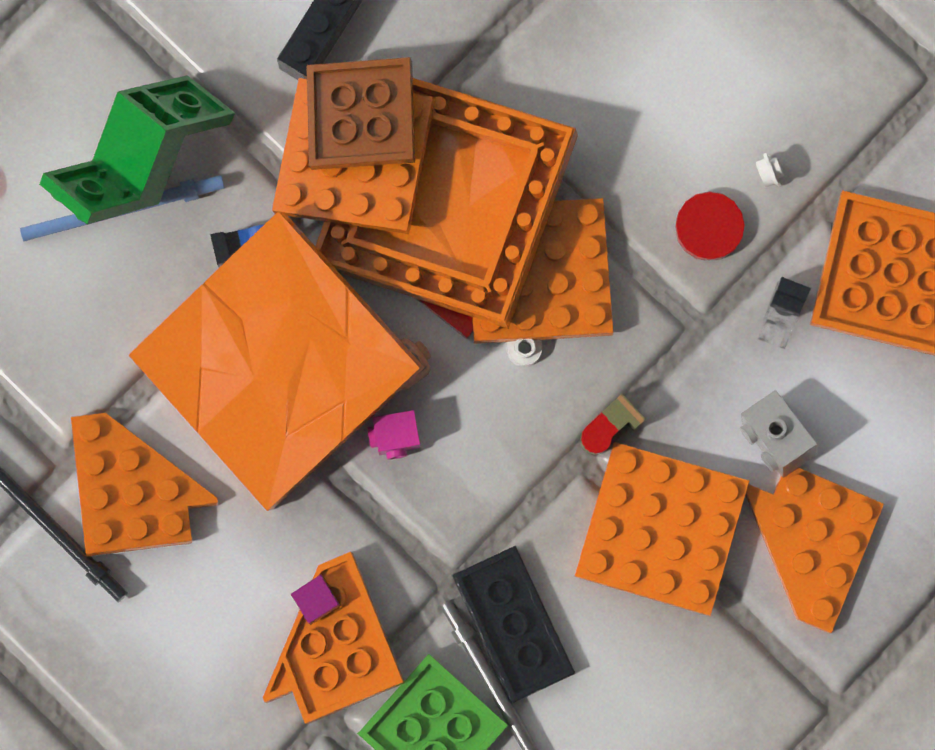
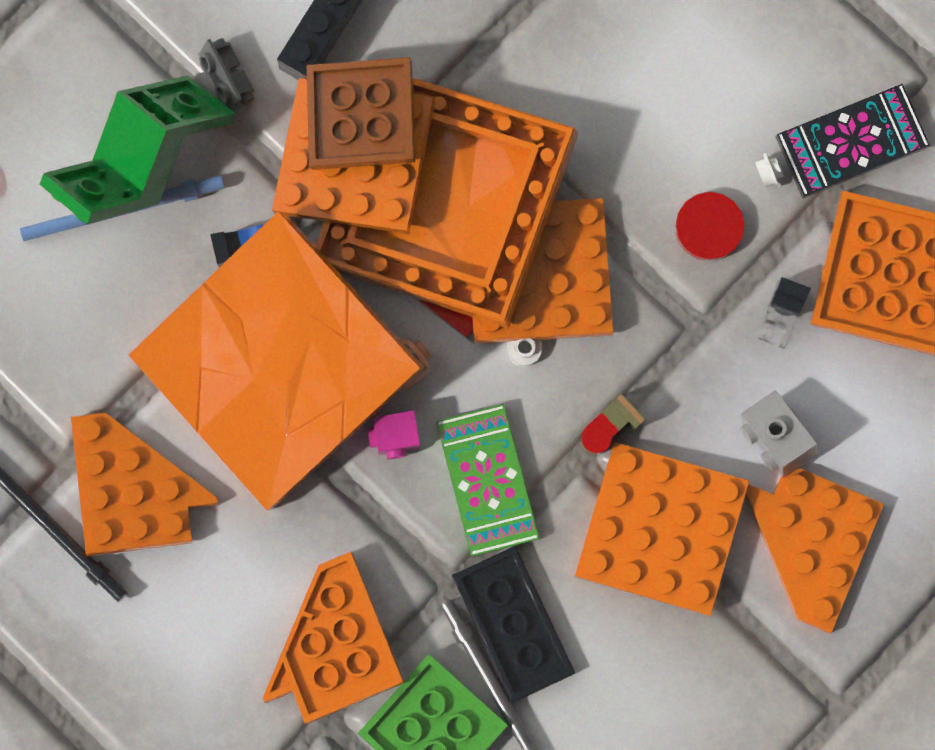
magenta tile [291,575,341,625] -> none
none -> dark grey hinge [199,38,255,111]
none -> bright green tile [436,404,539,557]
none -> black tile [776,83,930,199]

